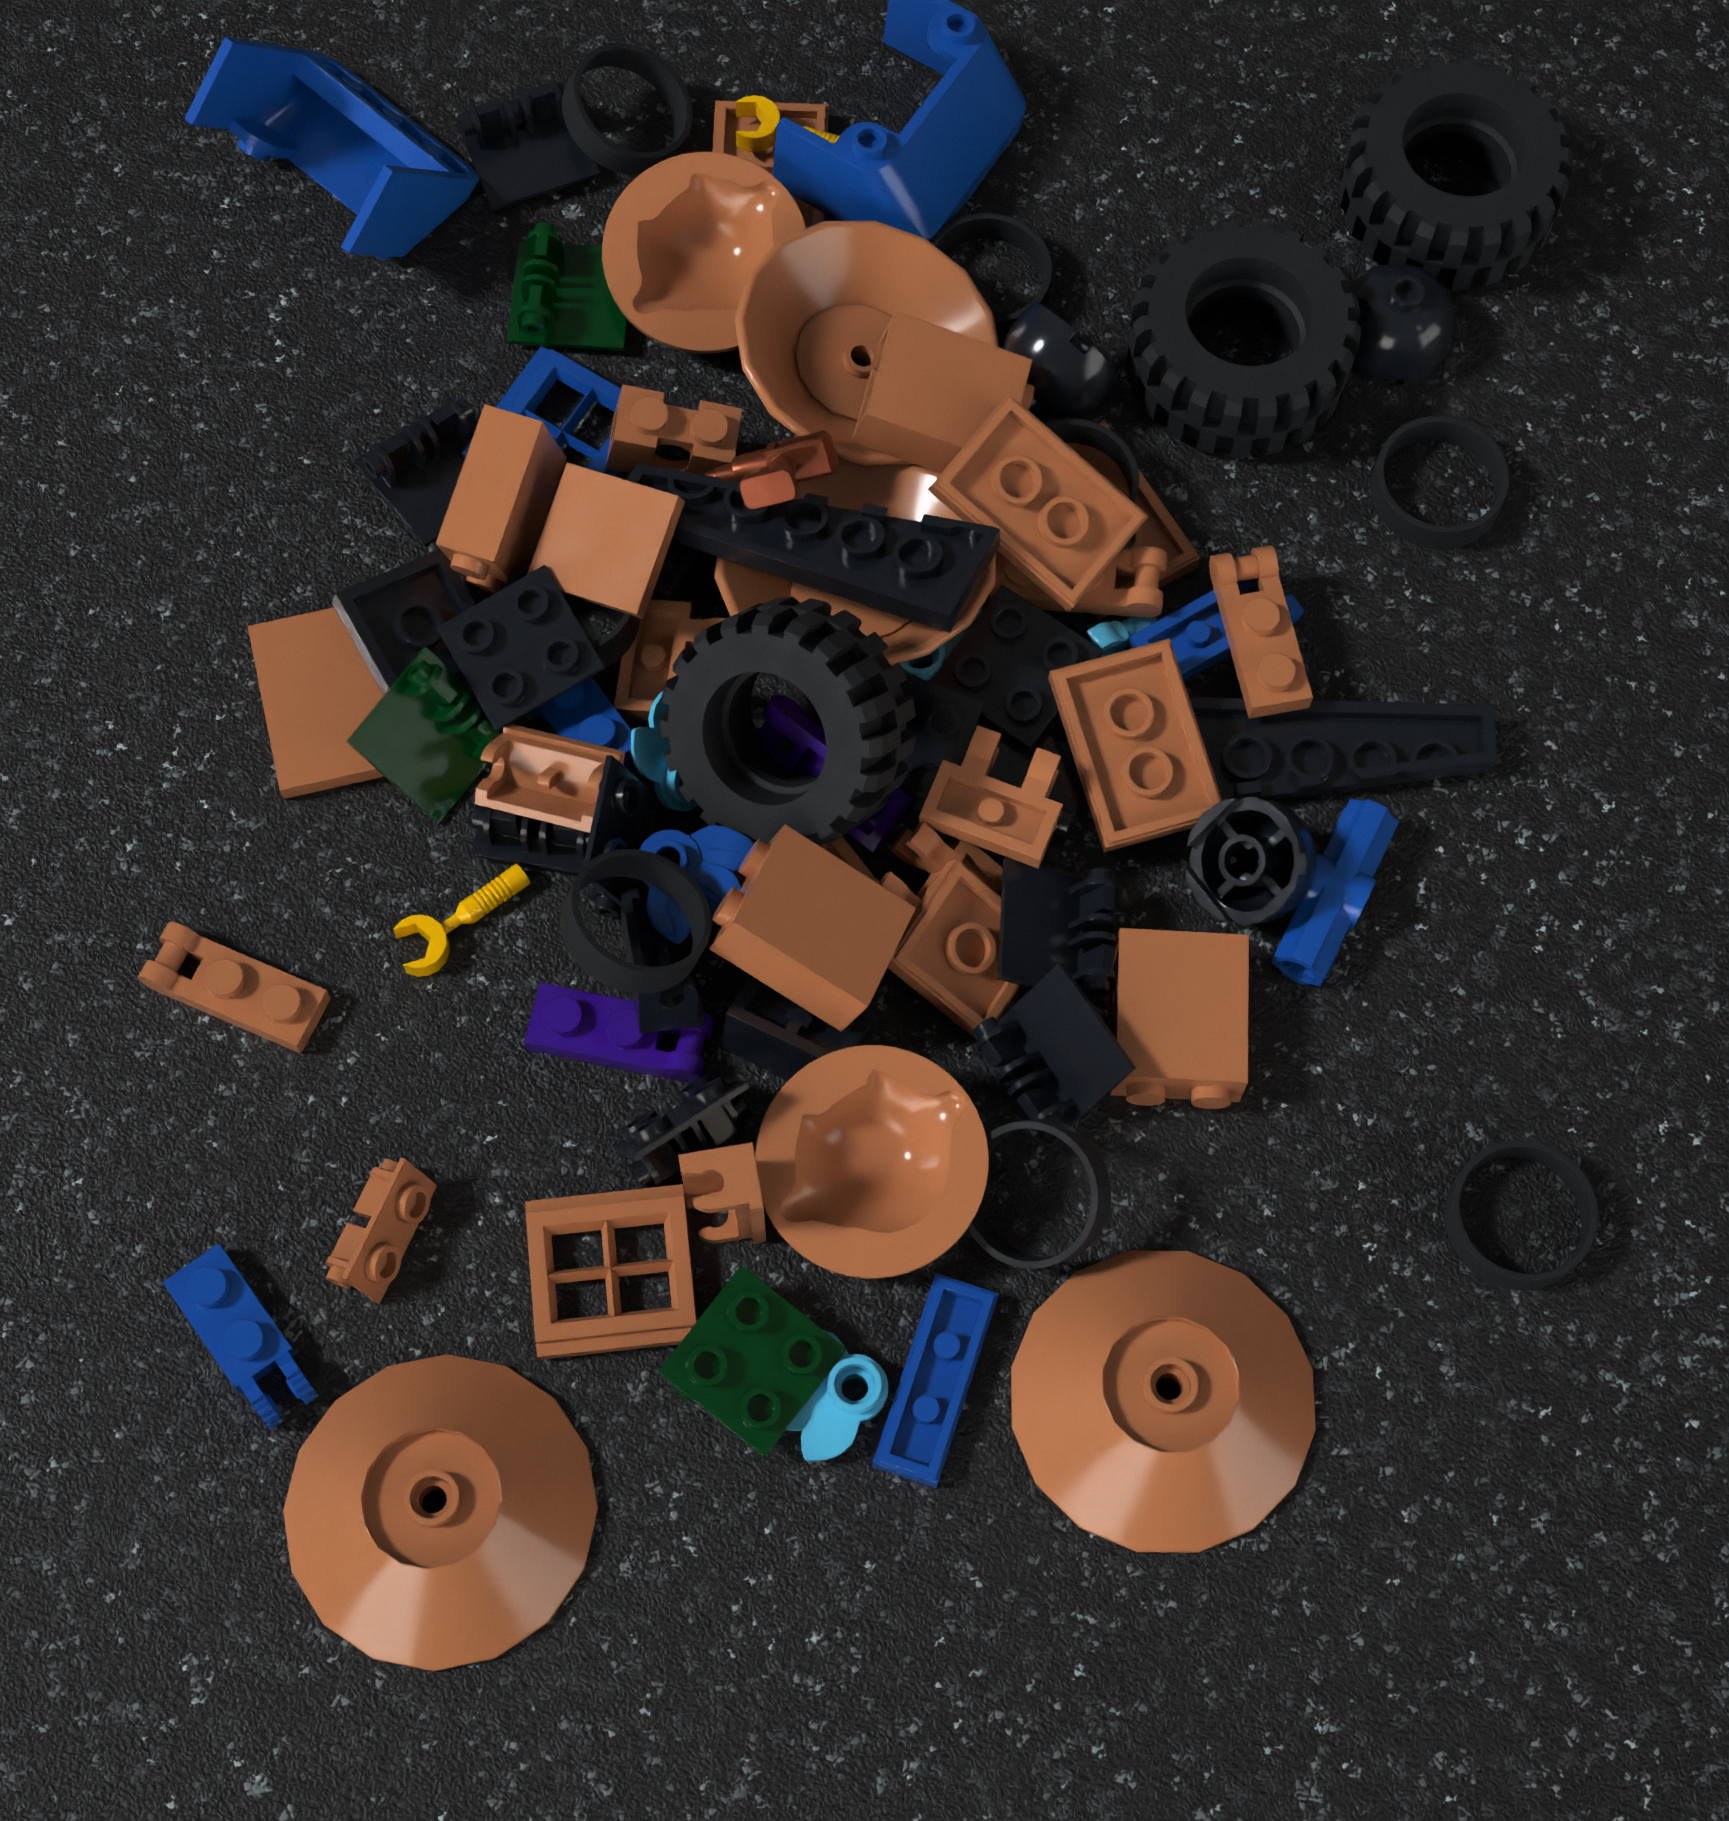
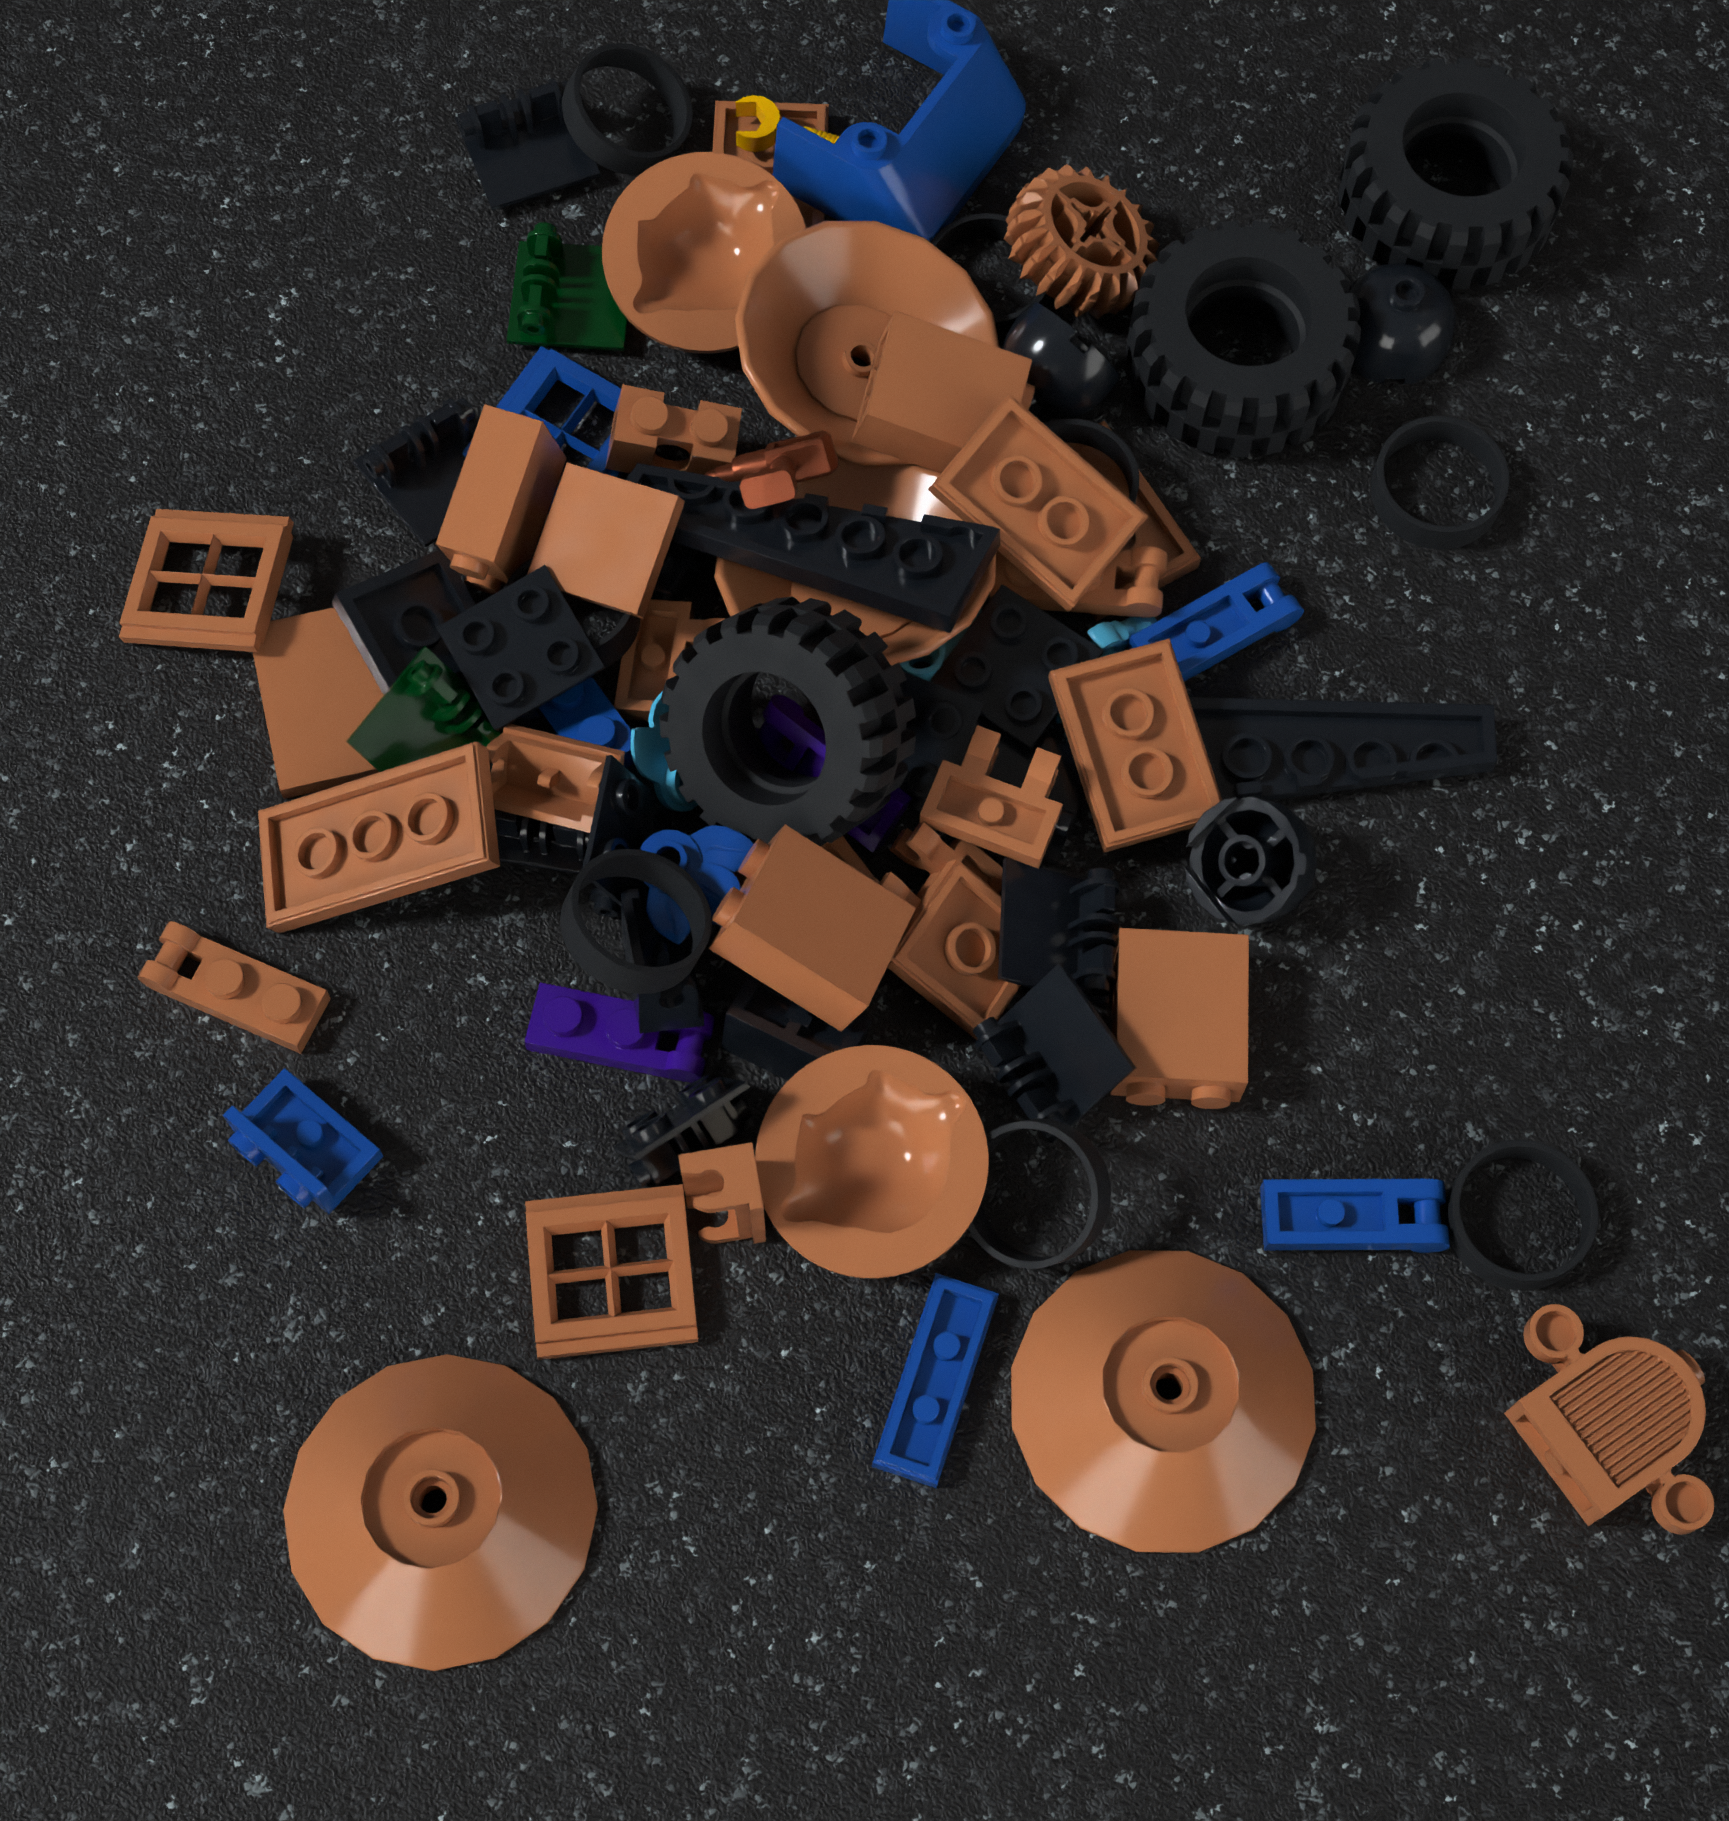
blue hinge [162,1243,319,1430] -> none
blue windscreen [184,36,480,260] -> none
nougat hinge [325,1158,438,1304] -> none
yellow piece [393,863,531,977] -> none
dark green hinge [658,1265,847,1458] -> none
medium azure plate [786,1330,888,1461] -> none
nougat plate [1209,545,1313,719] -> none
blue piece [1271,799,1399,987] -> none
none -> nougat piece [119,509,294,652]
none -> blue bracket [223,1068,384,1215]
none -> nougat tile [258,741,500,934]
none -> nougat gear [1003,164,1160,319]
none -> blue plate [1260,1179,1450,1253]
none -> nougat piece [1504,1304,1714,1535]

